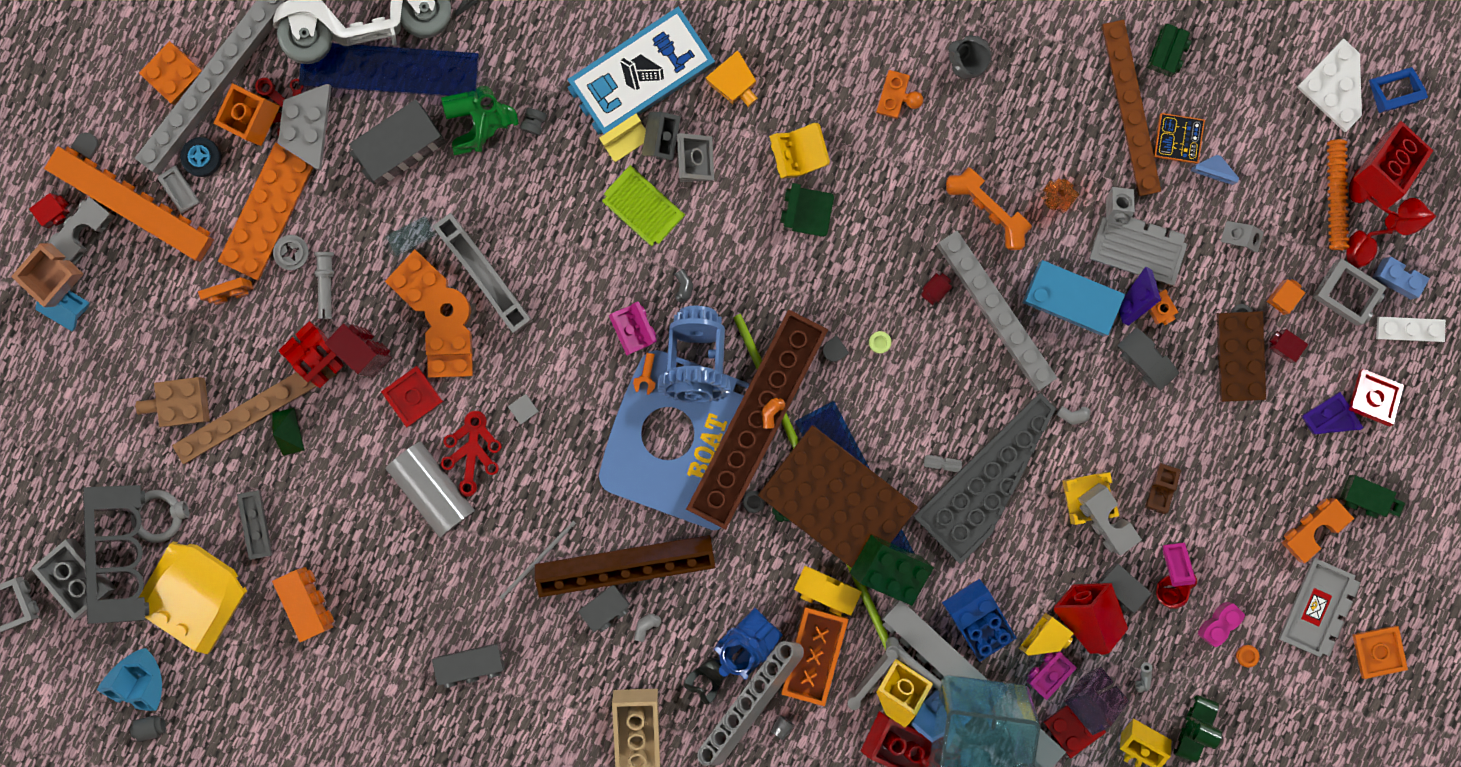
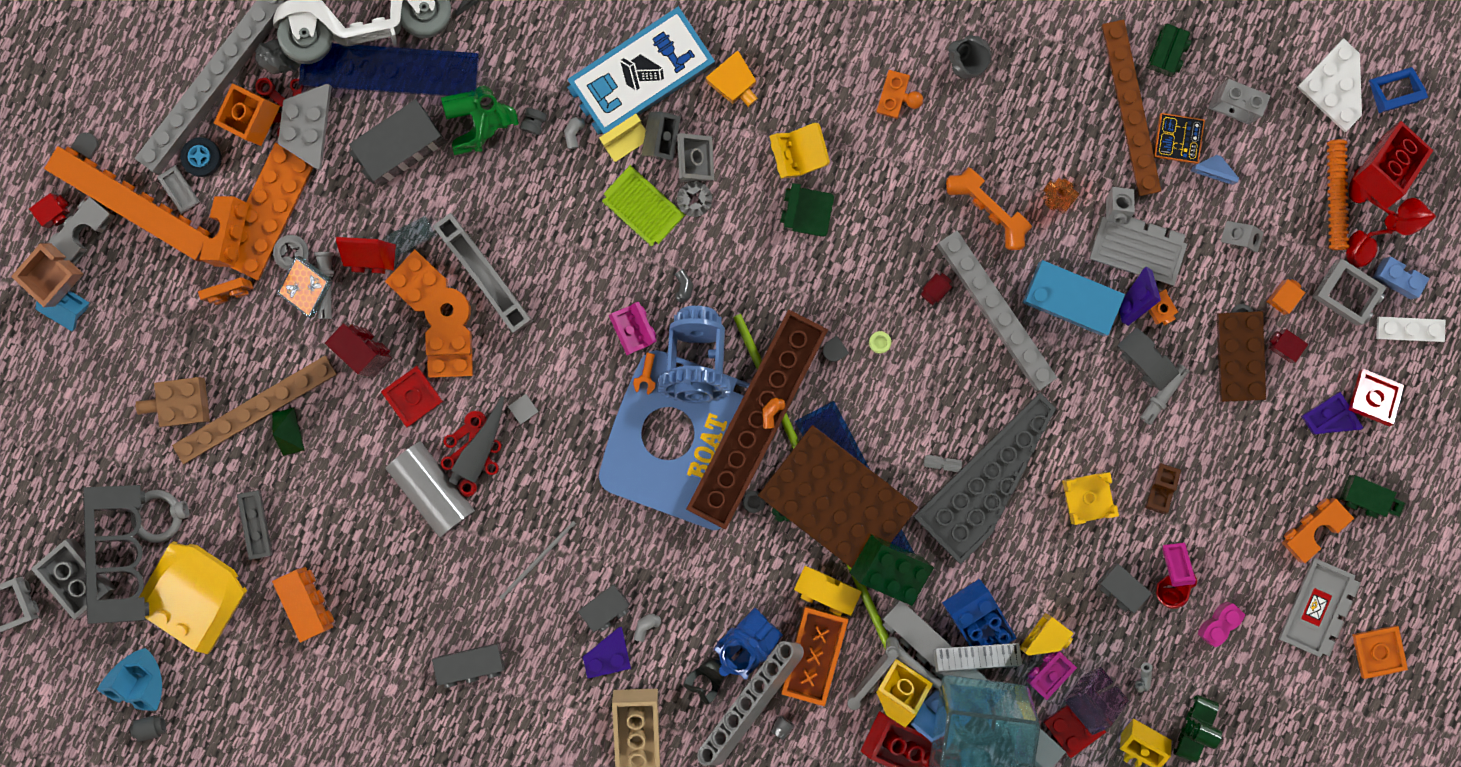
orange brick [139,41,202,106] -> none
red hips [278,321,344,388] -> none
reddish brown brick [535,535,716,598] -> none
red slope [1054,583,1128,655] -> none
light grey arm [1056,406,1091,425] -> none
light grey arch [1078,483,1142,556] -> none
orange tile [1236,645,1260,668] -> none
none -> orange arch [199,196,249,267]
none -> dark grey hair [255,39,301,75]
none -> tile [277,256,333,318]
none -> red slope [336,237,396,274]
none -> dark grey piece [449,396,504,485]
none -> light grey arm [564,117,585,150]
none -> dark purple wing [583,626,631,678]
none -> light grey gear [677,181,712,217]
none -> light grey tile [933,643,1022,672]
none -> light grey pin [1139,363,1190,425]
none -> light grey window [1208,79,1271,125]

